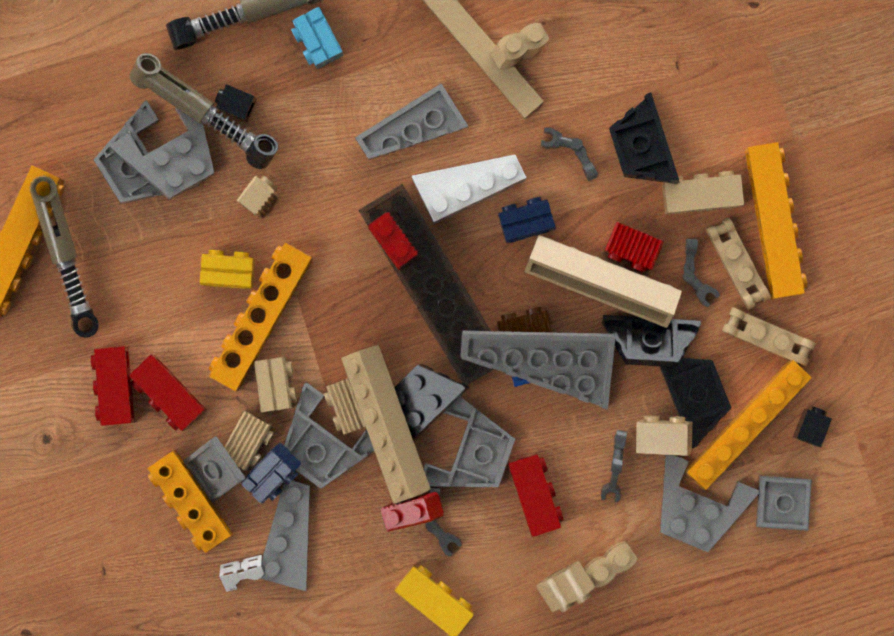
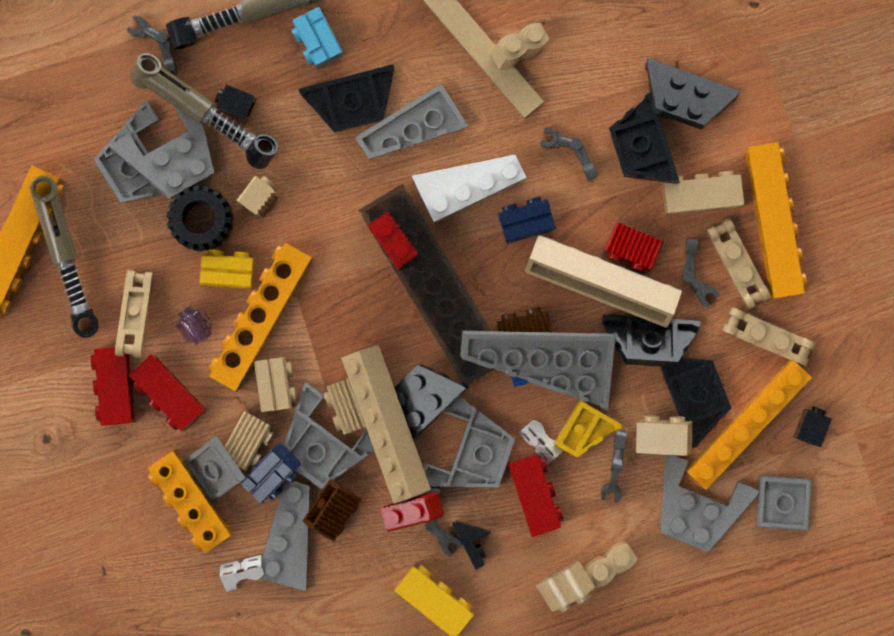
none -> tan plate [115,270,154,358]
none -> dark grey piece [127,15,178,75]
none -> black tyre [167,185,234,252]
none -> head [175,305,214,345]
none -> black wing [299,64,394,133]
none -> reddish brown brick [302,478,361,541]
none -> black slope [452,520,491,570]
none -> white piece [518,420,564,465]
none -> yellow wing [554,400,622,457]
none -> black wing [645,58,740,130]

